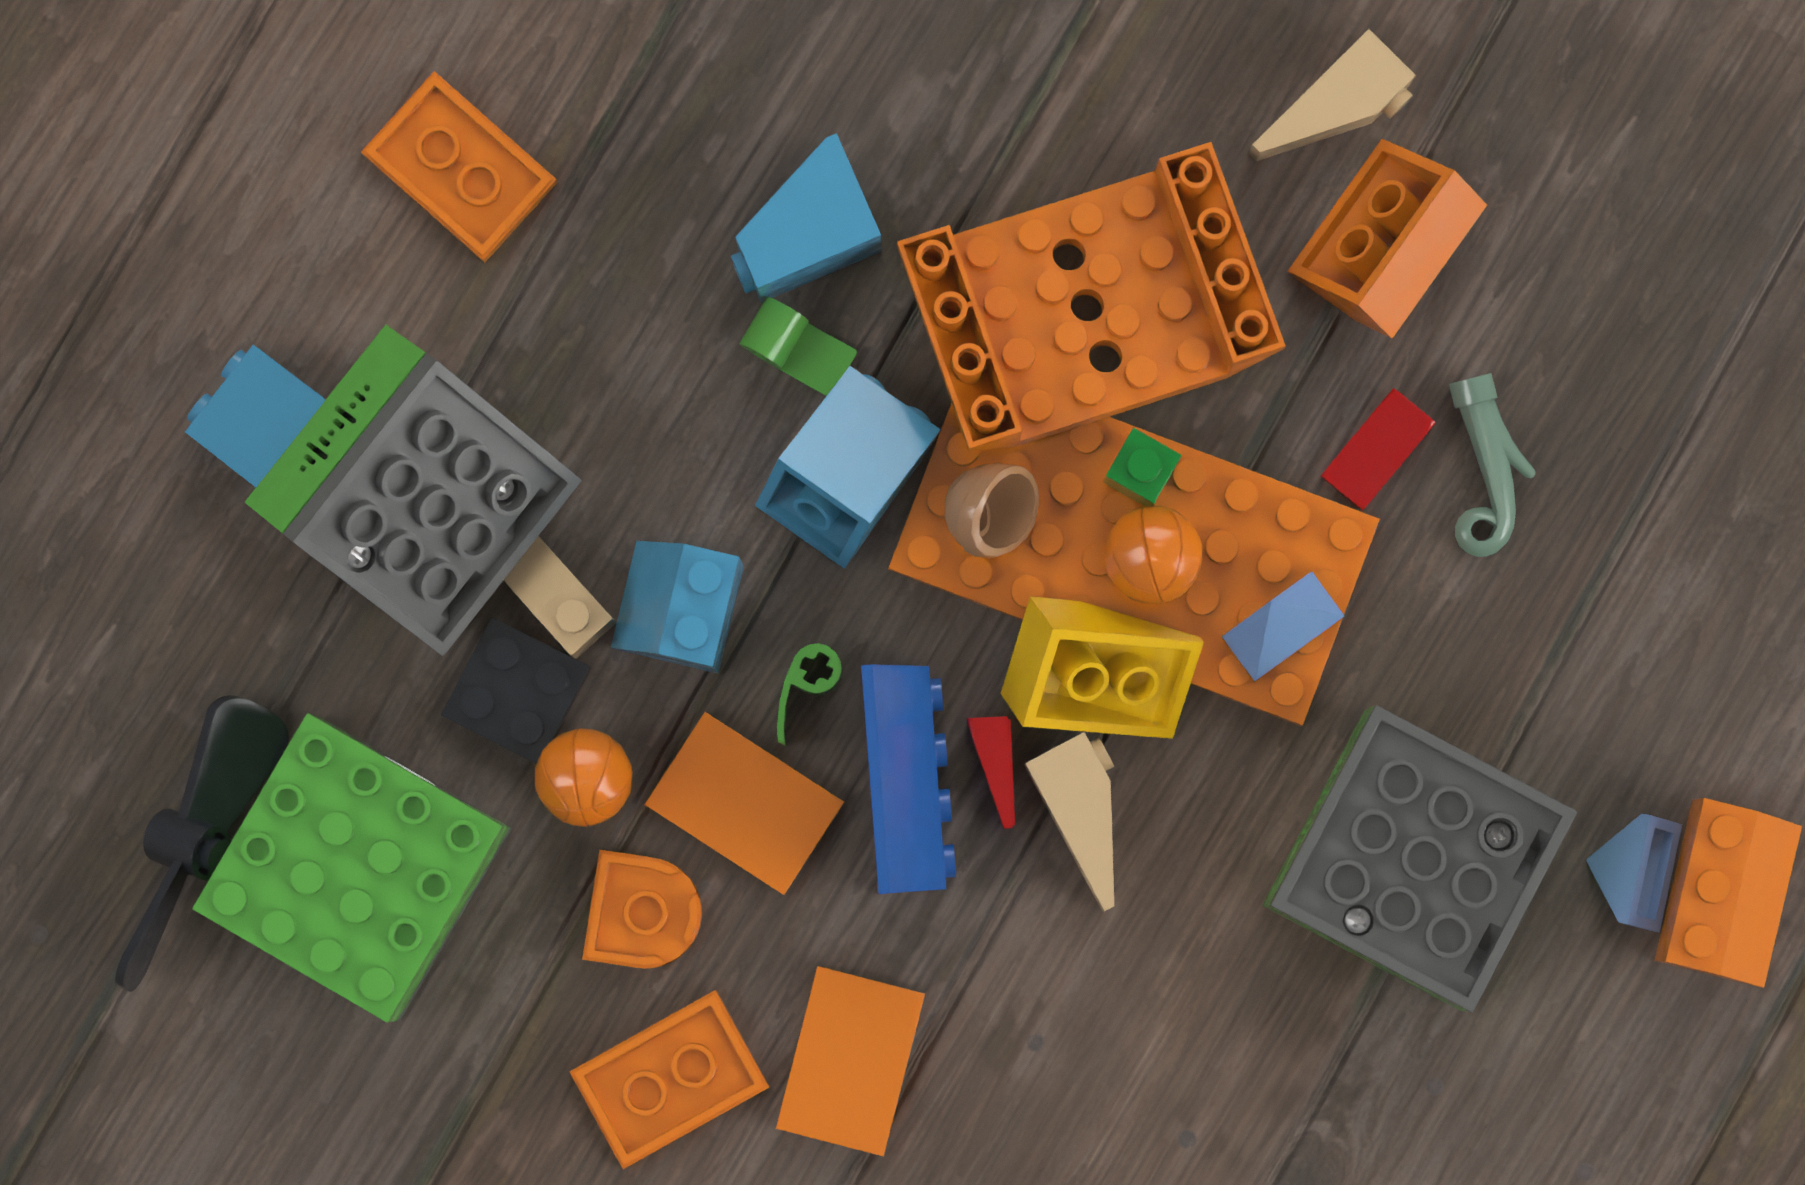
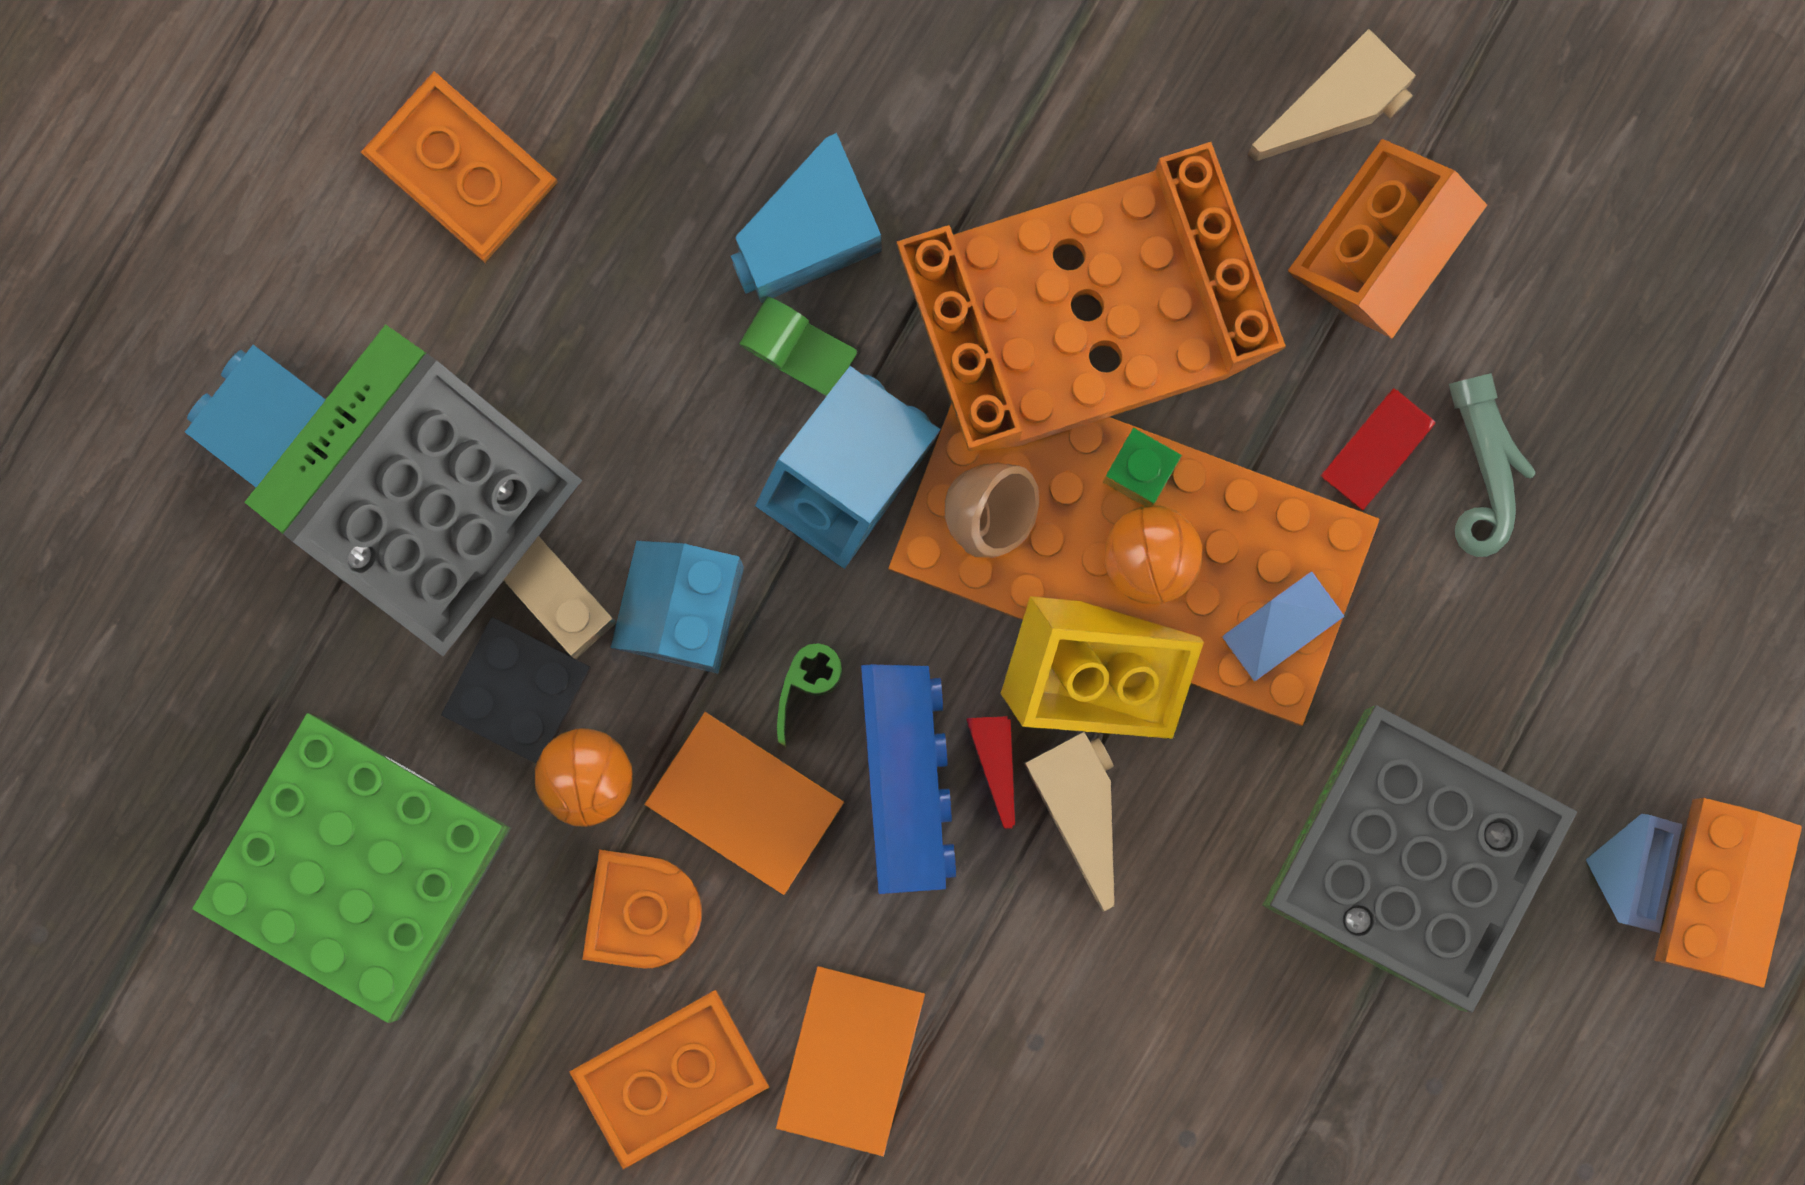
black piece [115,695,289,992] -> none

